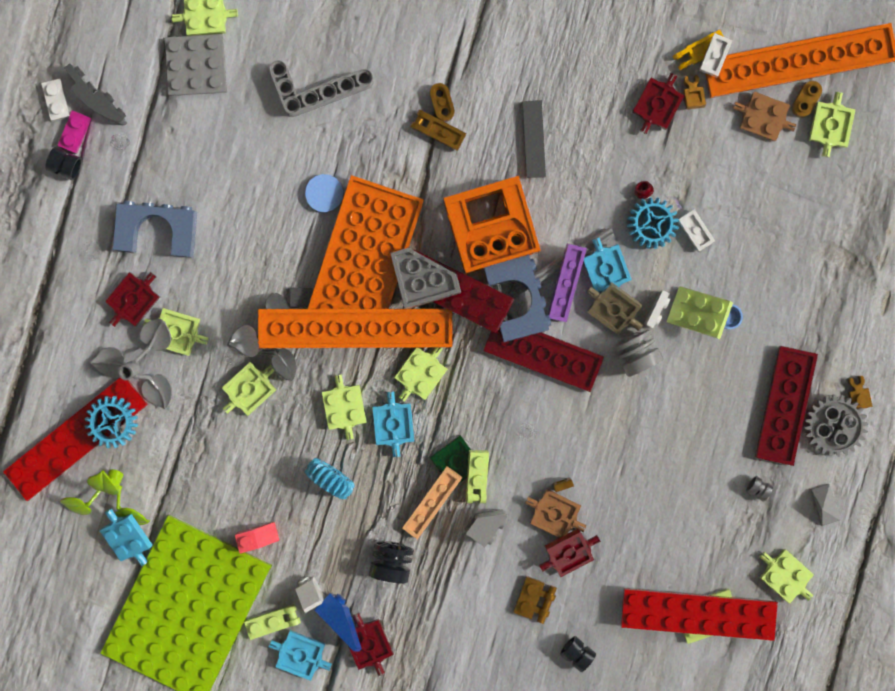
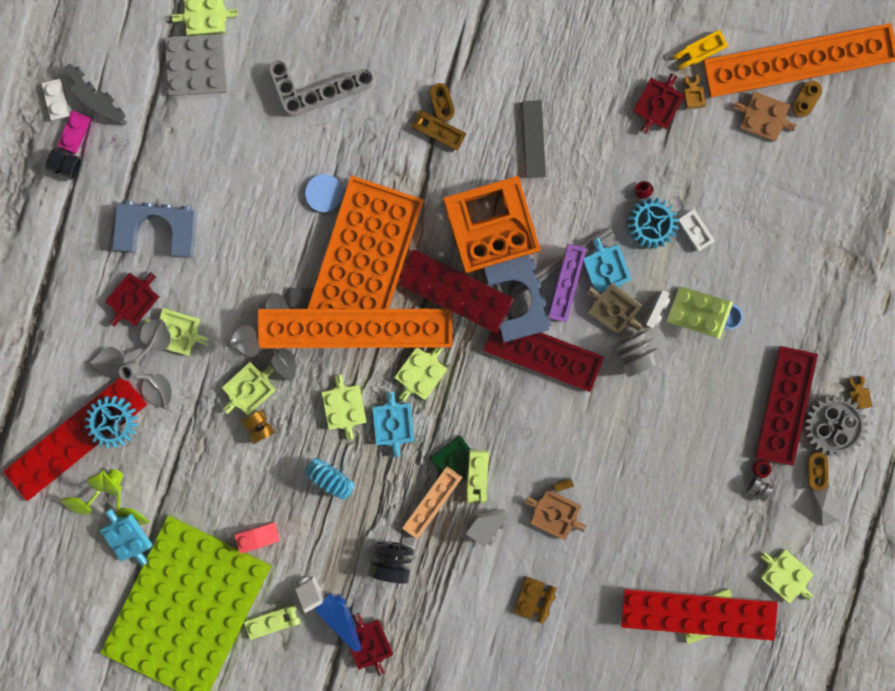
medium azure plate [269,630,332,681] -> none
light grey plate [391,248,461,309] -> none
dark red plate [539,528,601,577] -> none
black wheel [560,636,596,672] -> none
white plate [699,33,733,78] -> none
yellowish green plate [809,92,856,158] -> none
none -> pearl gold wheel [241,409,276,445]
none -> dark red plate [752,459,772,478]
none -> pearl gold plate [807,452,829,491]

